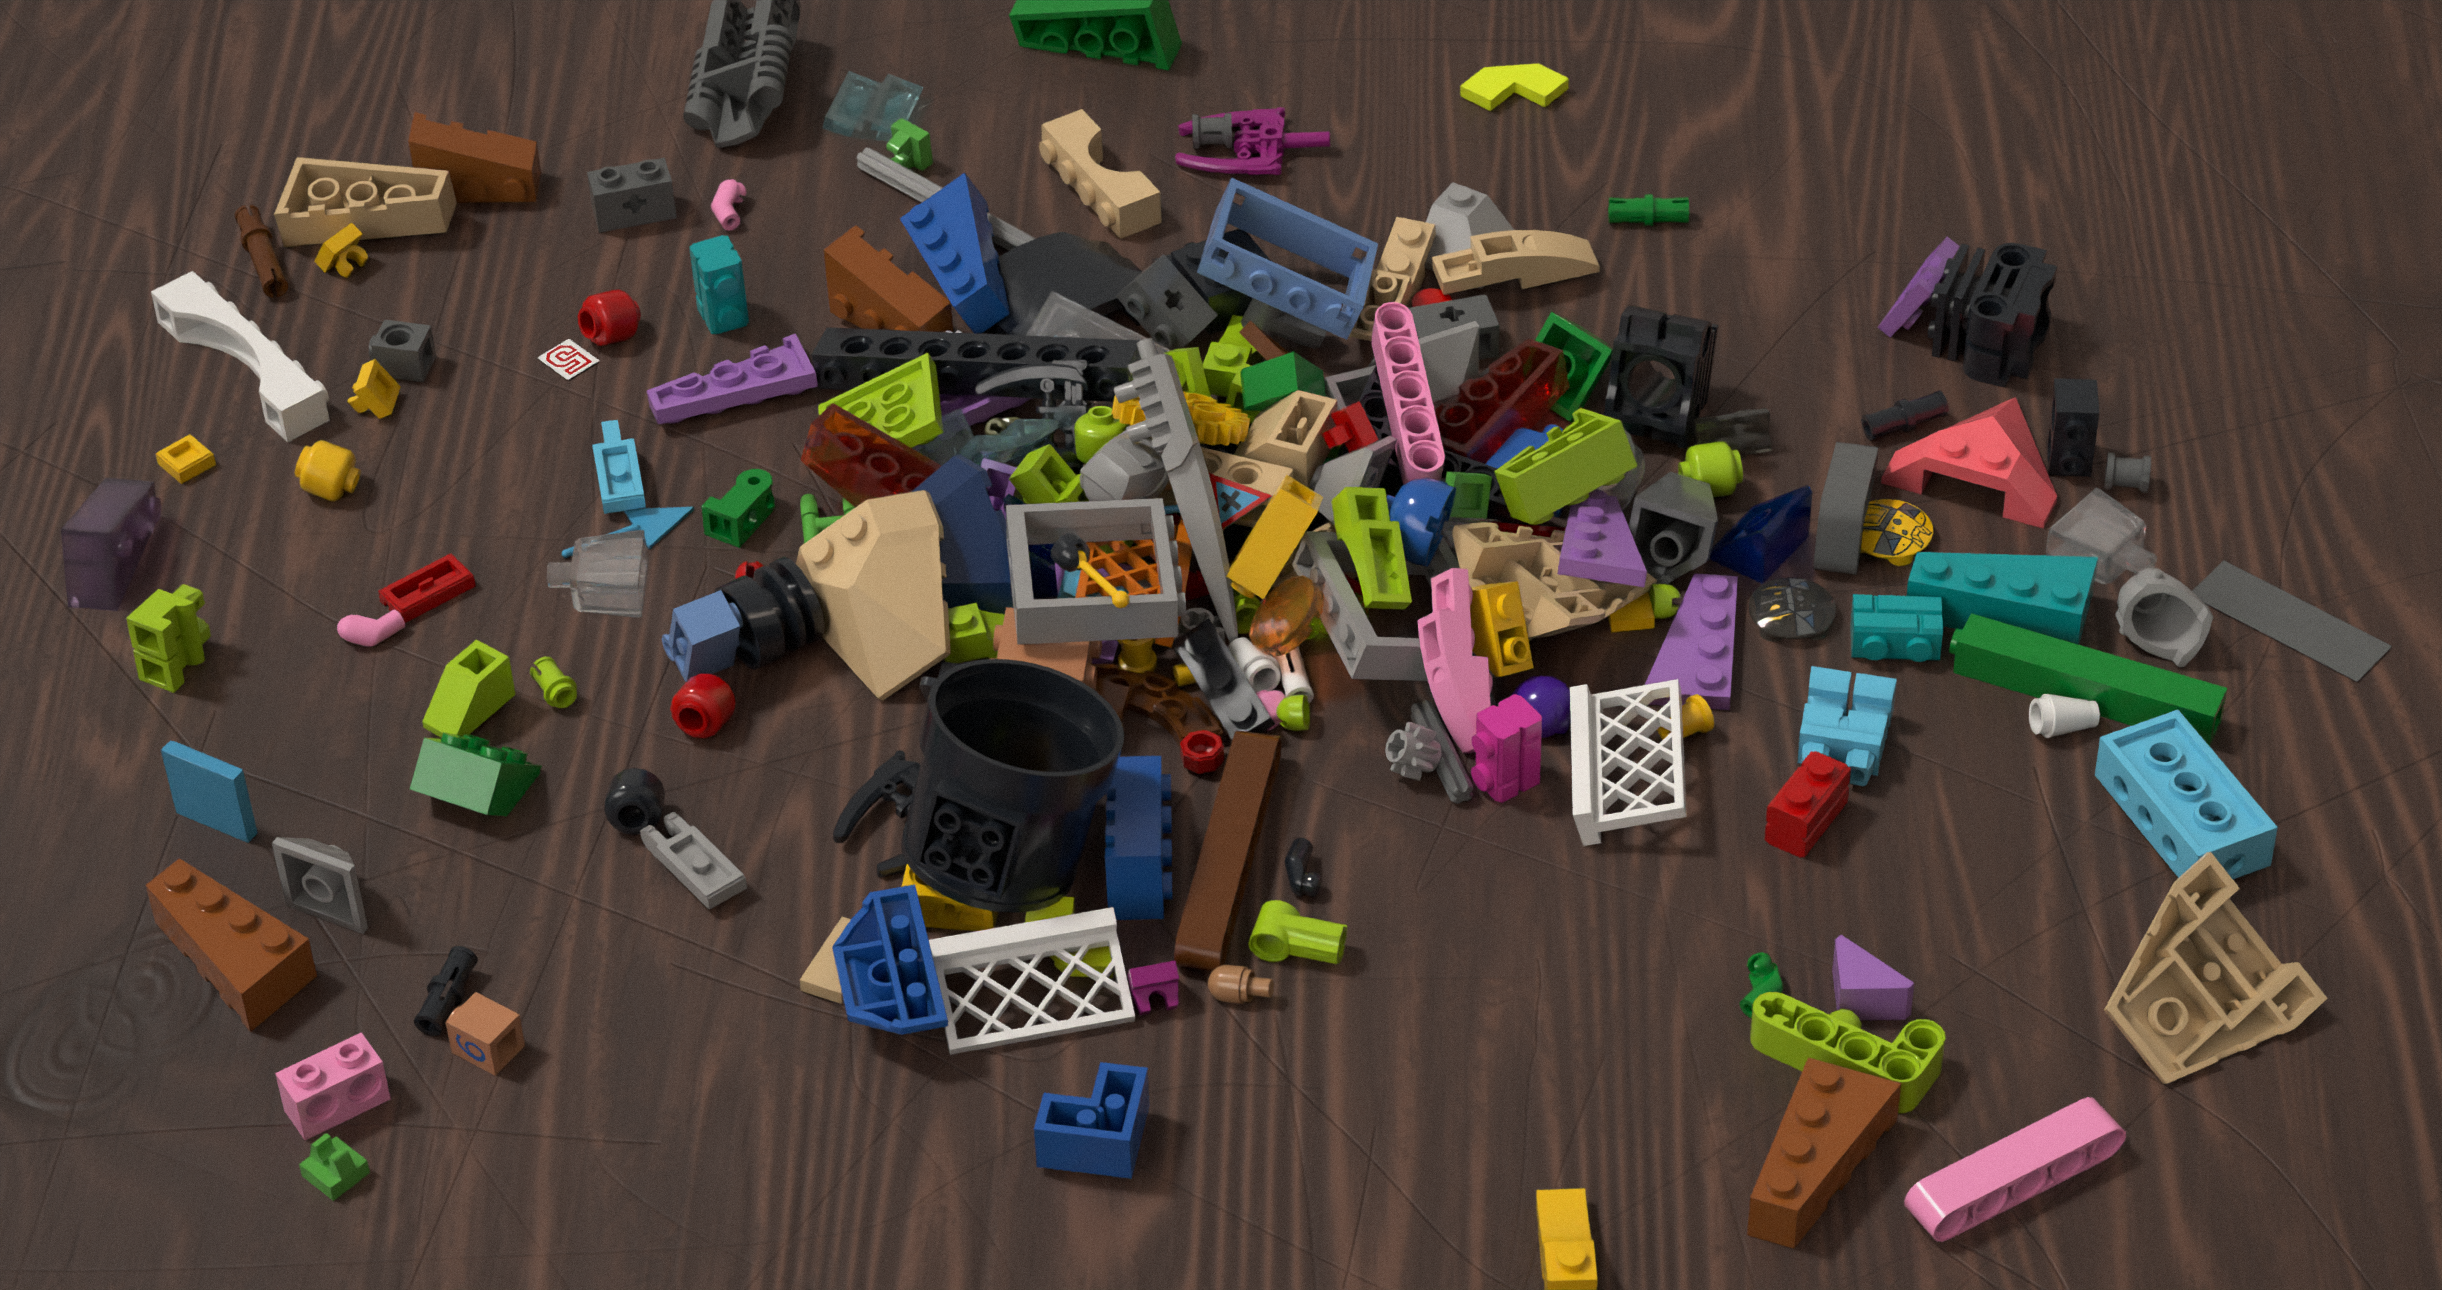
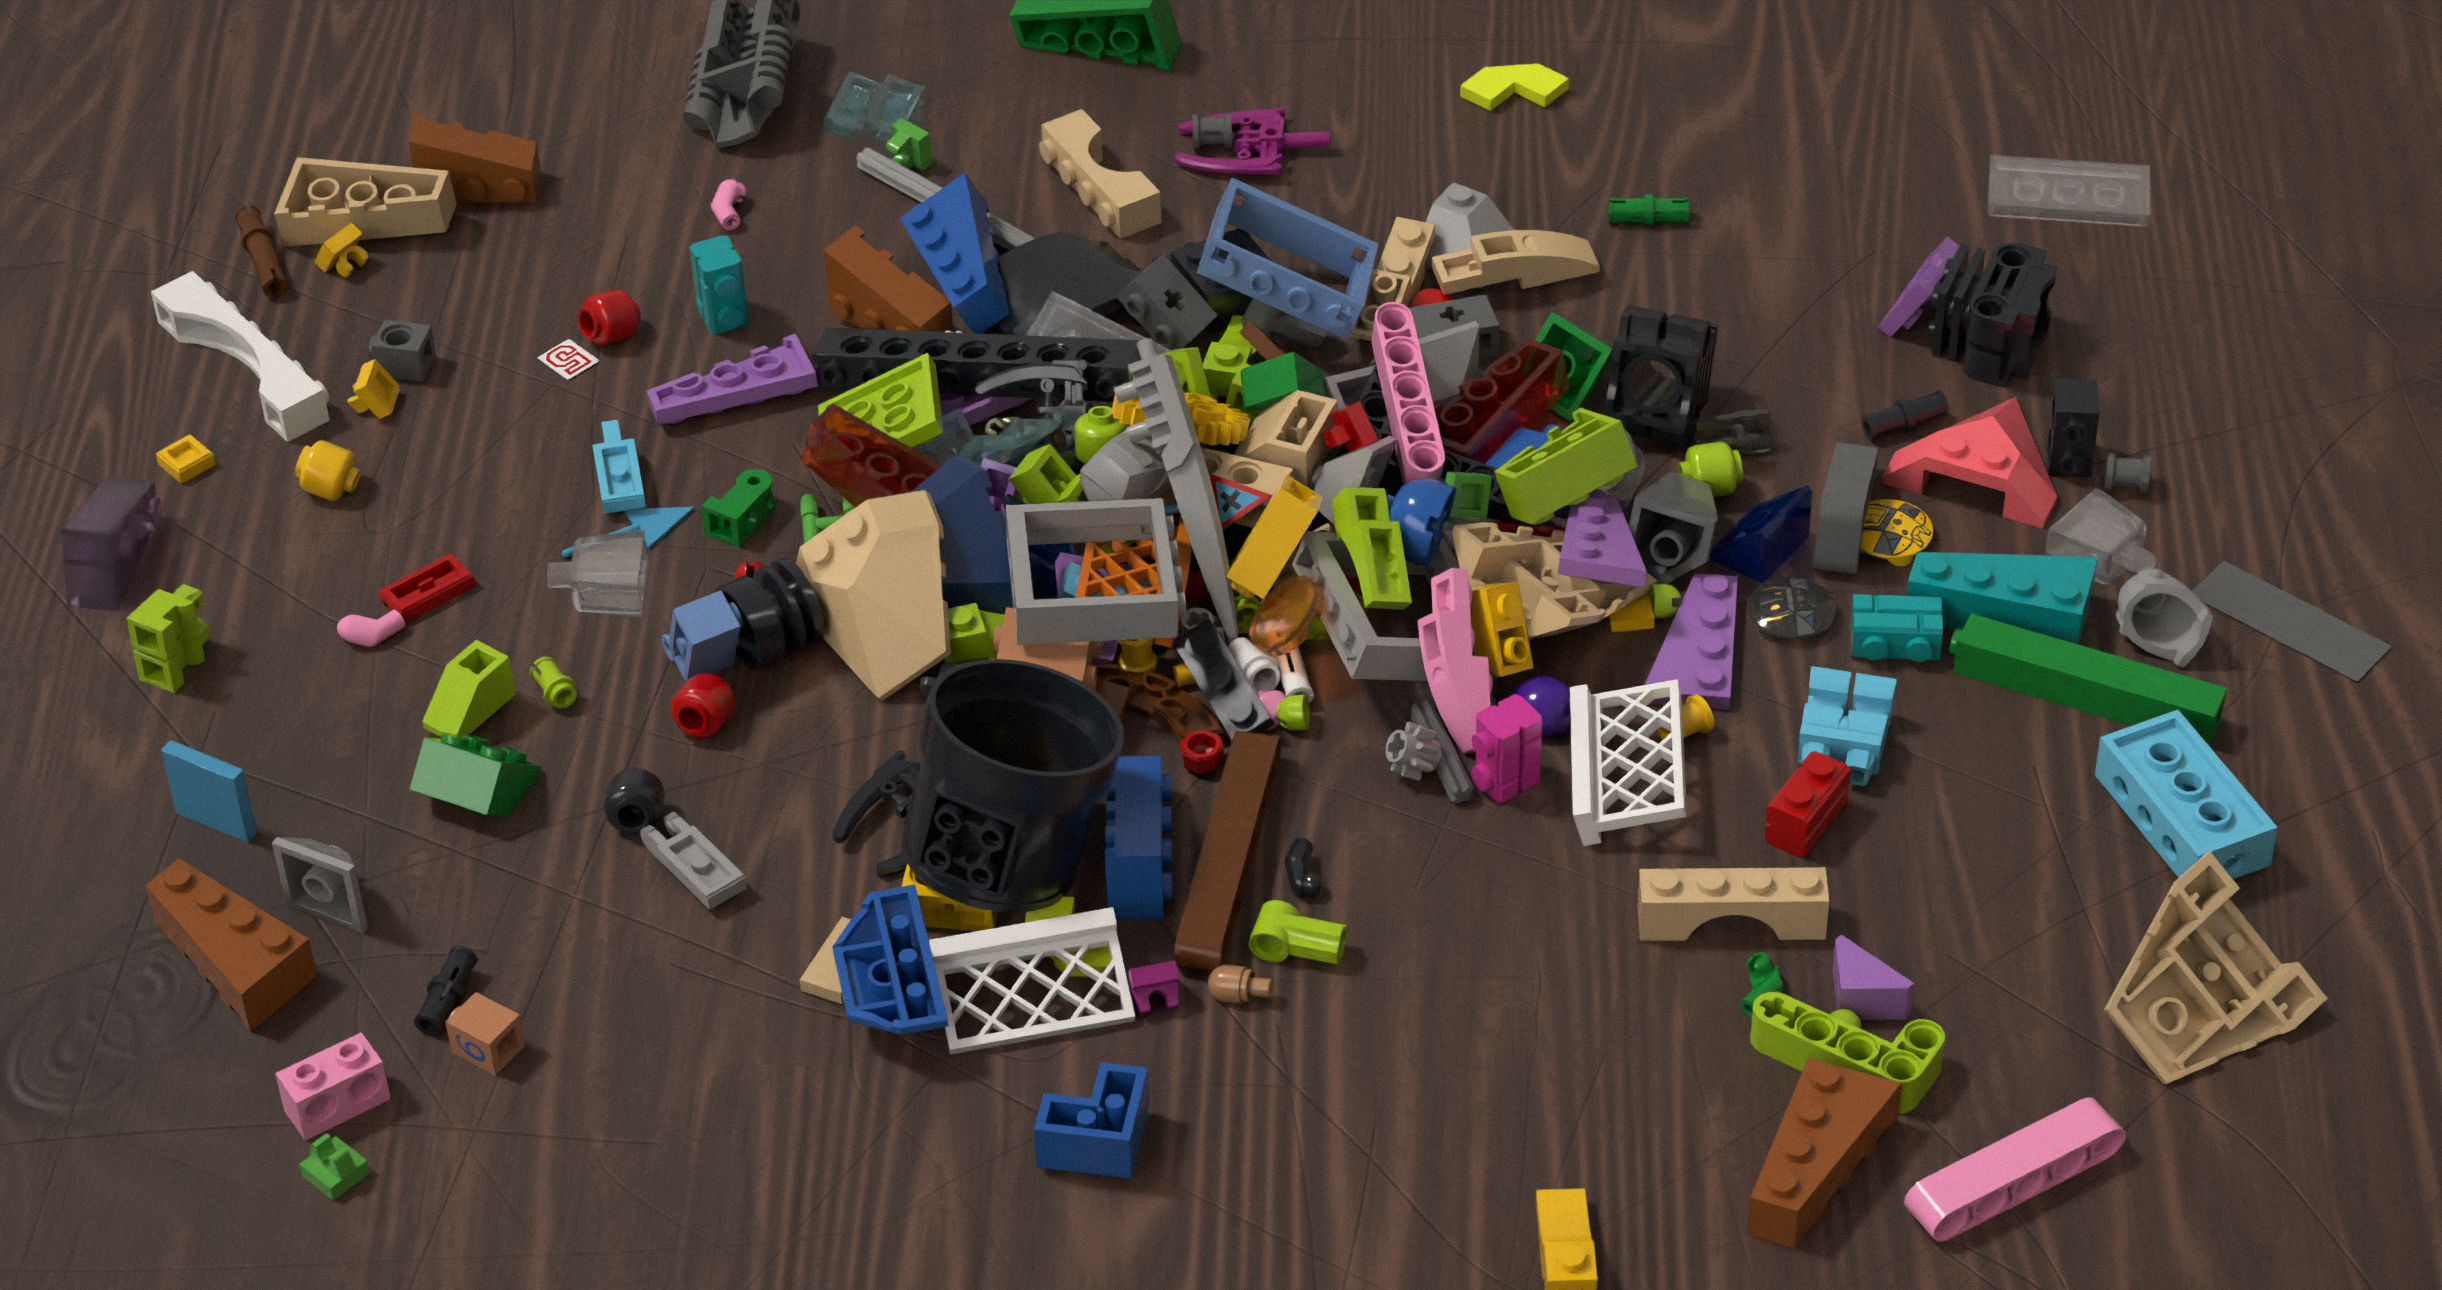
dark grey brick [587,158,677,233] -> none
hinge [1051,533,1130,608] -> none
white cone [2029,694,2100,738] -> none
none -> tan arch [1638,867,1829,941]
none -> clear tile [1987,155,2150,226]

